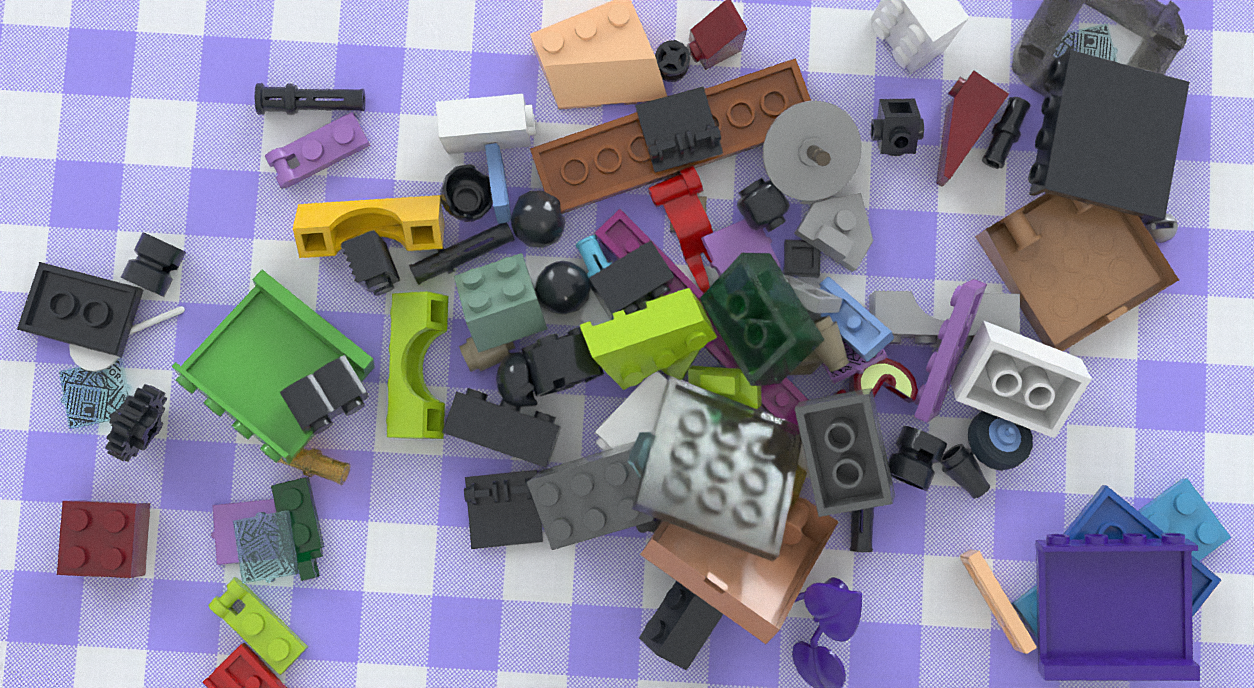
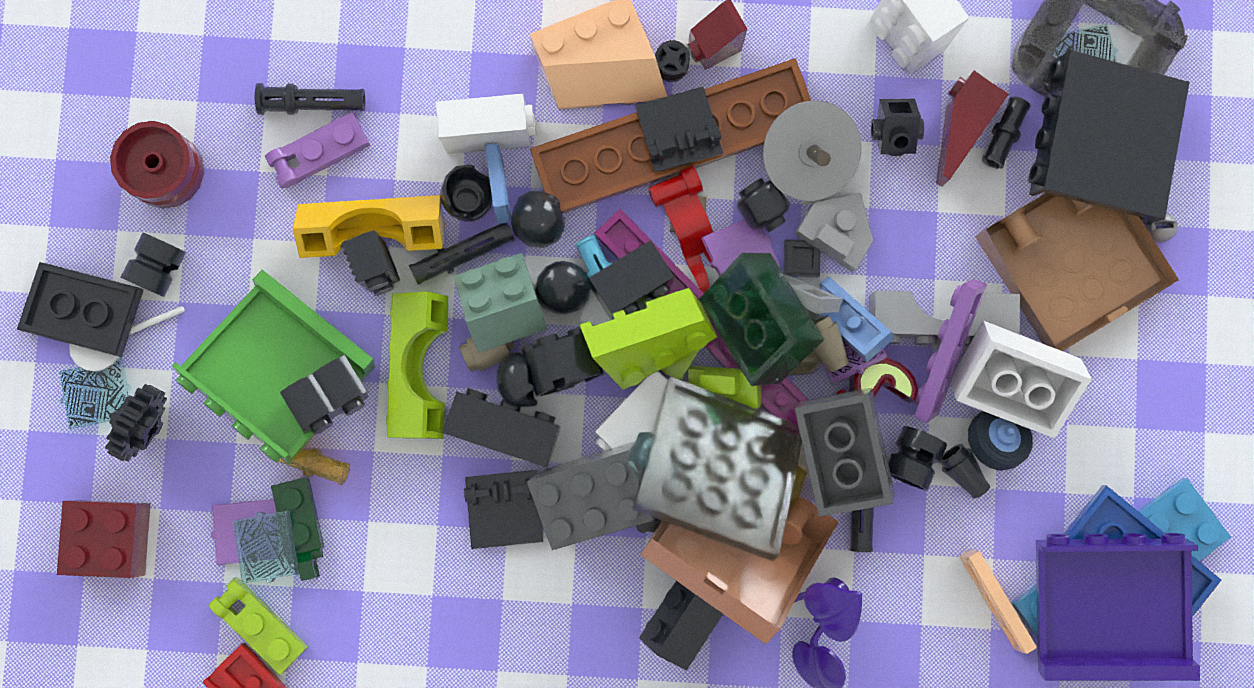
none -> dark red wheel [110,121,204,209]

